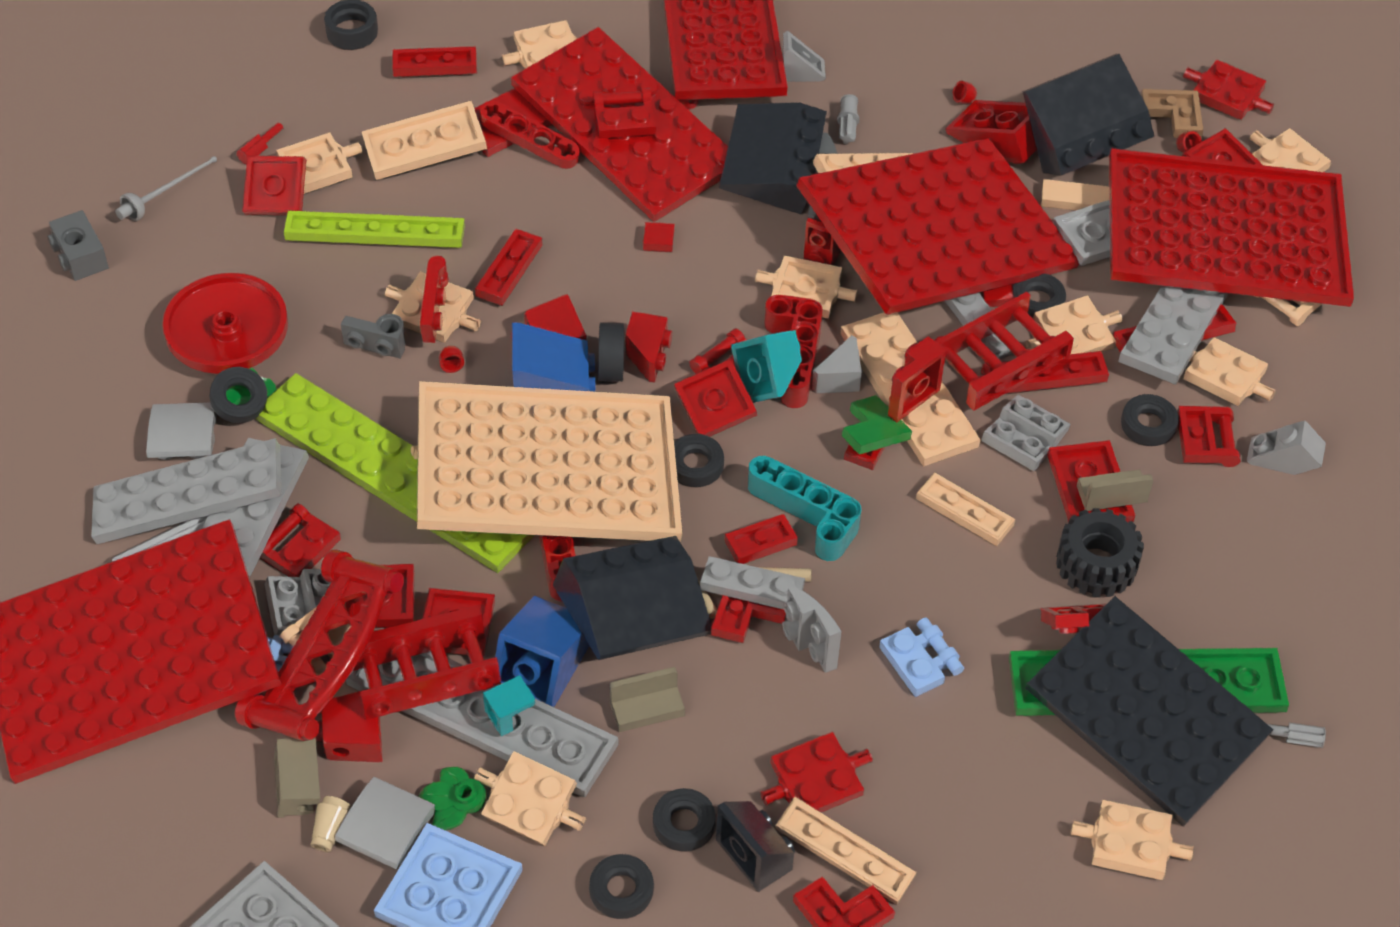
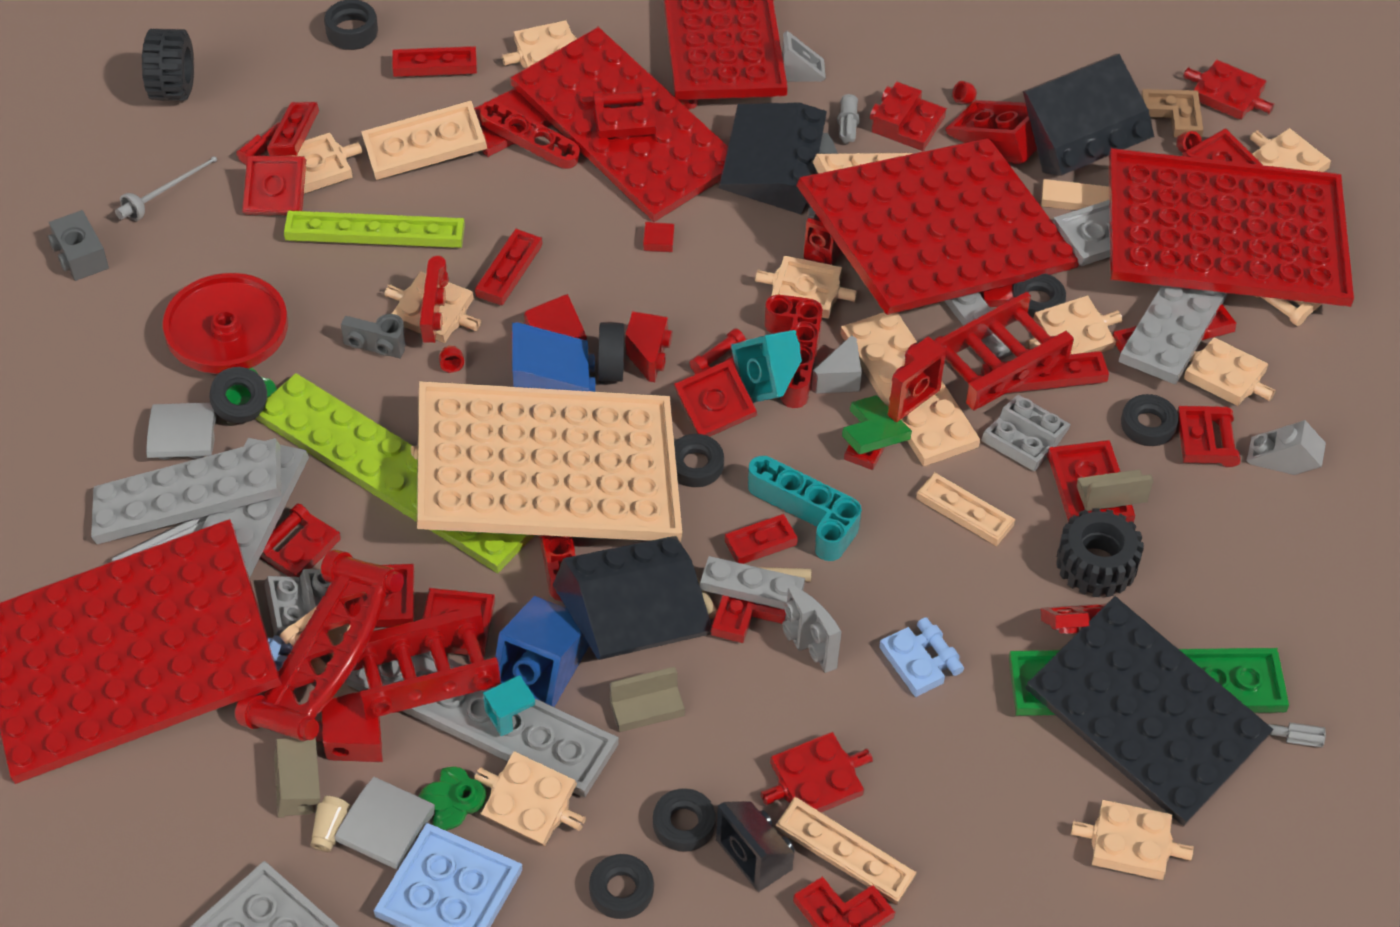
none -> black tyre [142,29,194,101]
none -> red tile [267,102,319,156]
none -> red plate [870,81,947,151]

